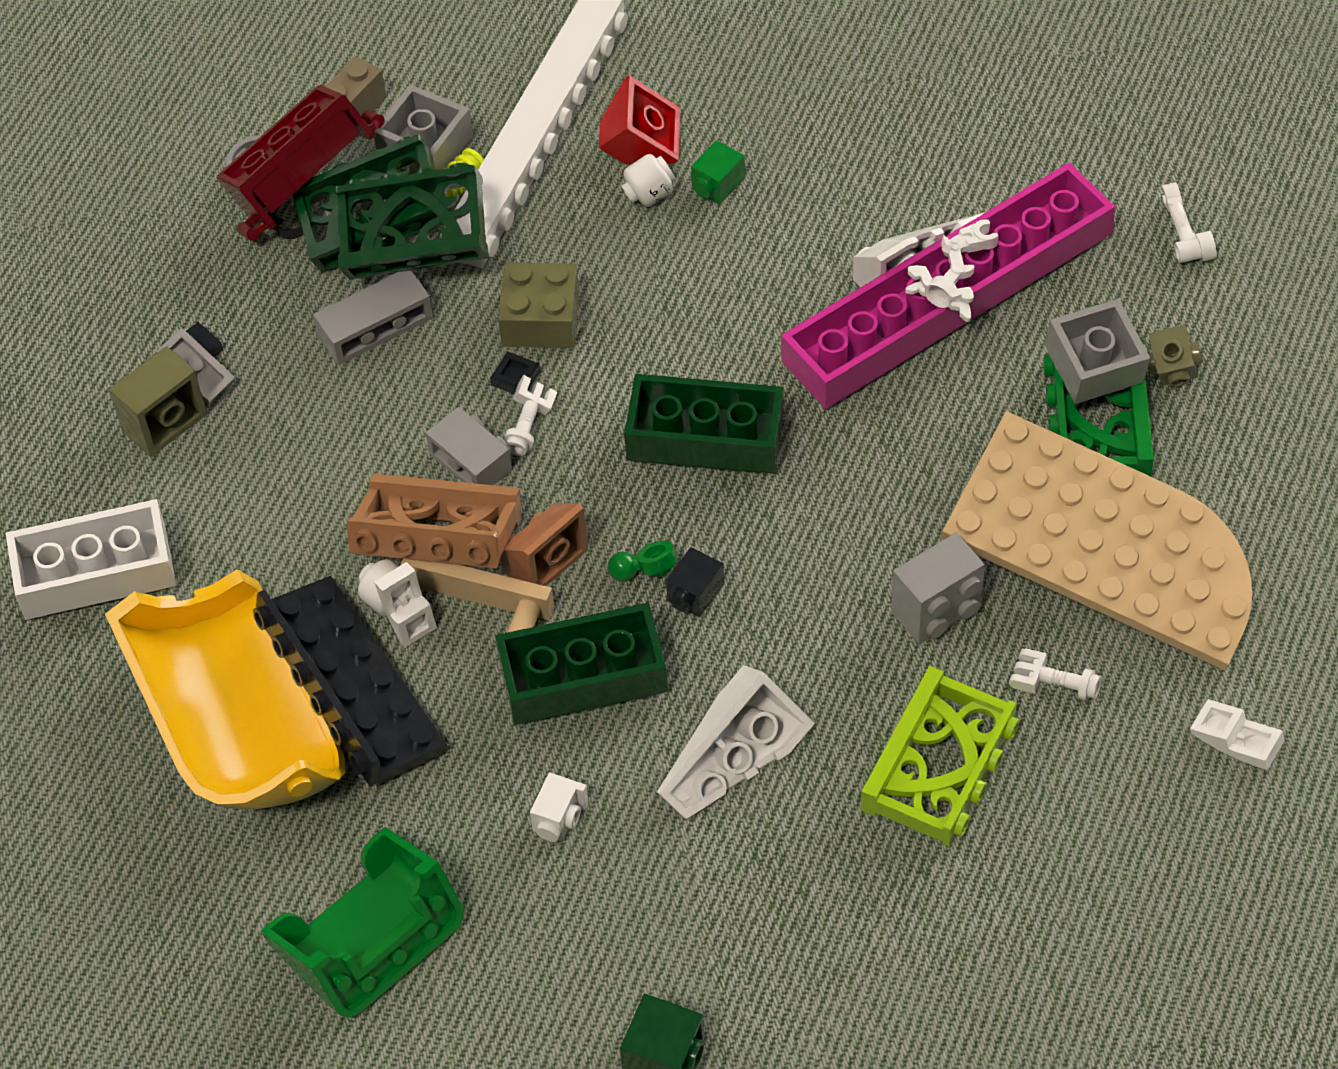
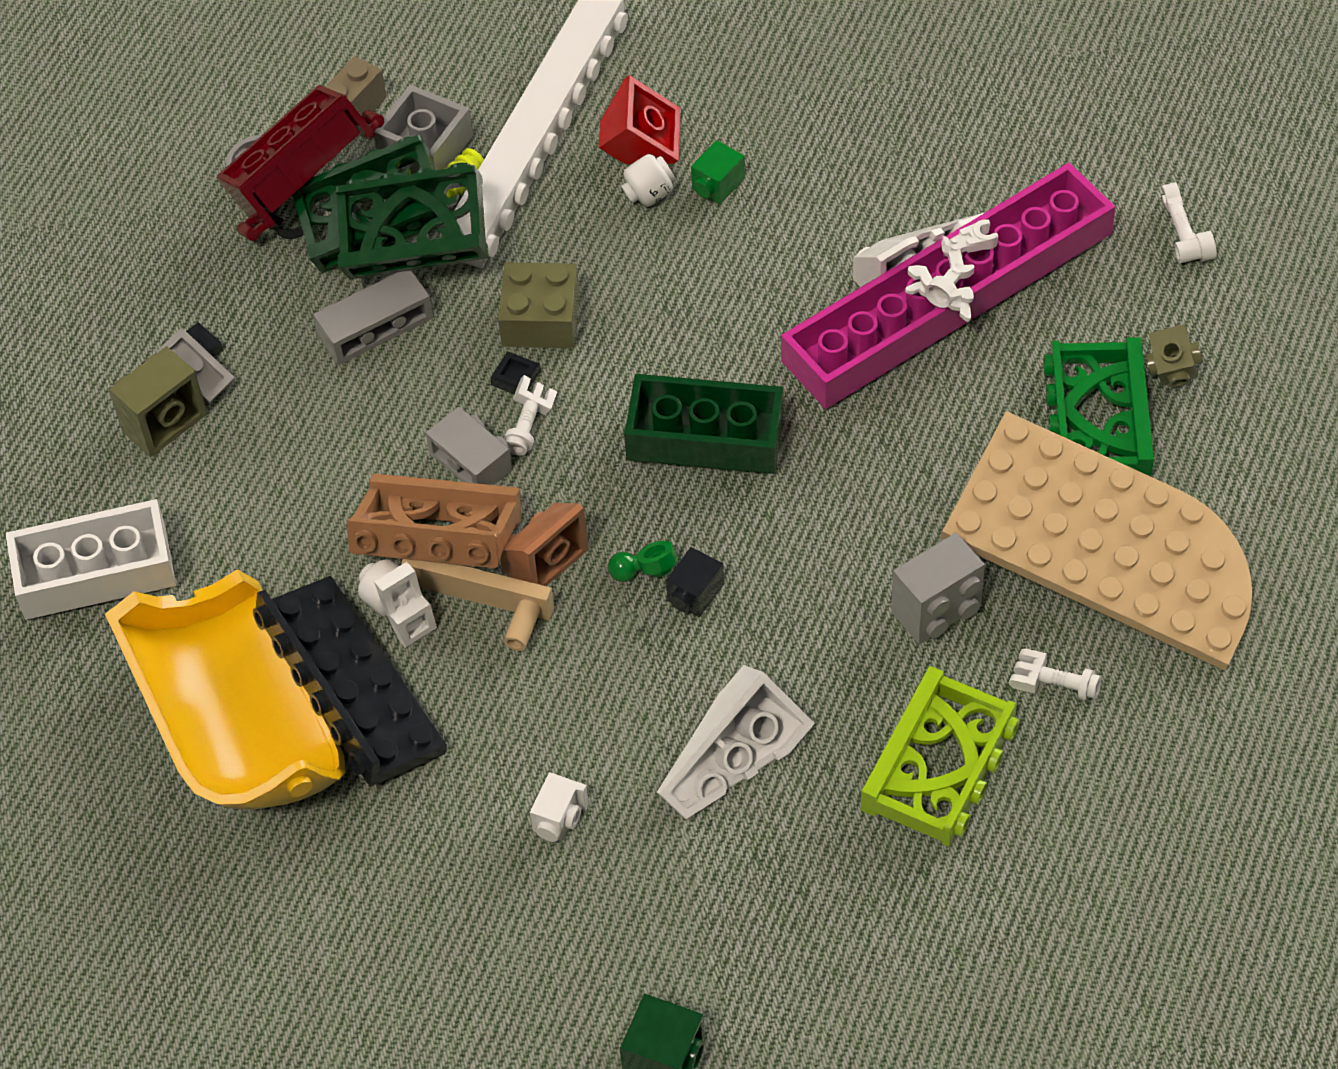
green windscreen [260,827,464,1018] -> none
dark green brick [495,602,668,725] -> none
light grey brick [1044,299,1150,404] -> none
white slope [1190,699,1285,771] -> none

